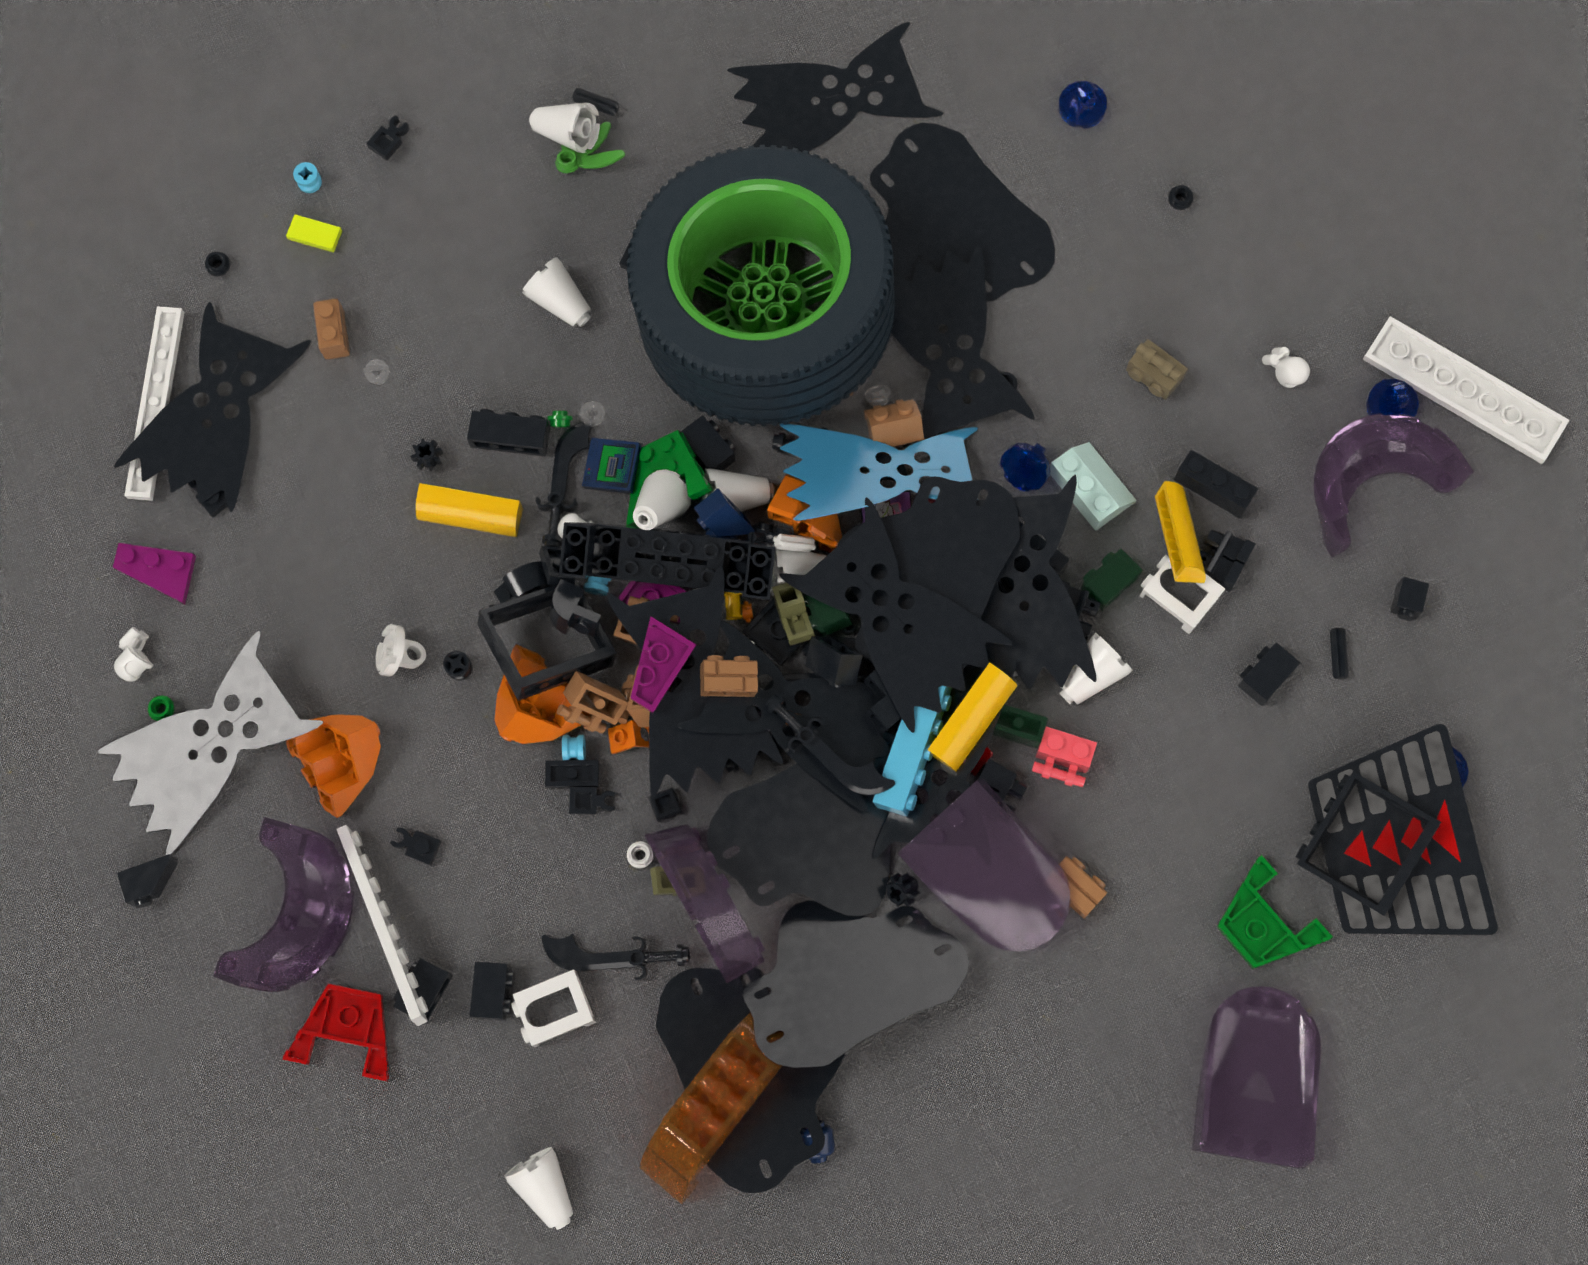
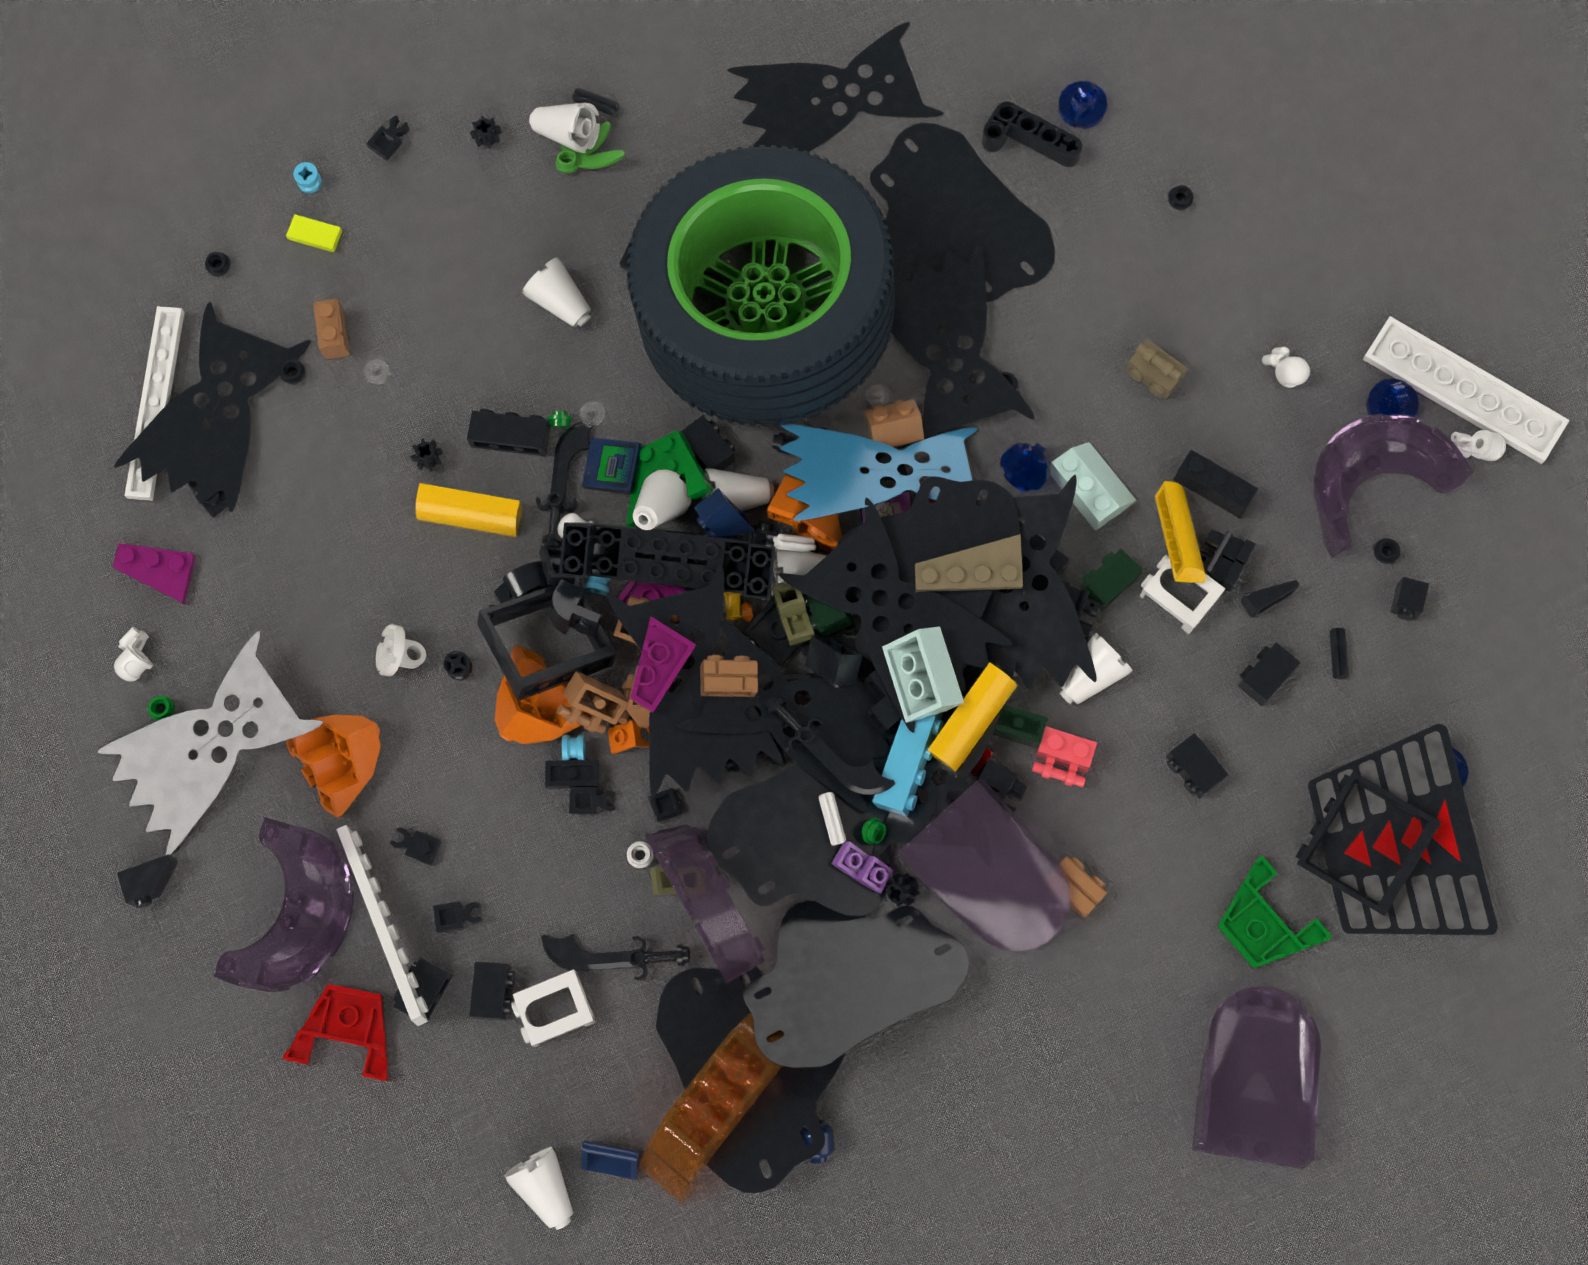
none -> black plate [279,360,305,385]
none -> black plate [433,901,483,933]
none -> black gear [470,116,502,148]
none -> dark blue tile [582,1141,642,1180]
none -> white axle [819,792,846,845]
none -> medium lavender slope [831,841,894,894]
none -> green plate [862,817,886,844]
none -> light aqua slope [882,627,964,723]
none -> dark tan wing [915,534,1023,592]
none -> black beam [982,101,1082,167]
none -> black brick [1166,733,1228,798]
none -> black slope [1241,580,1299,617]
none -> black plate [1374,538,1401,564]
none -> white piece [1450,430,1506,461]

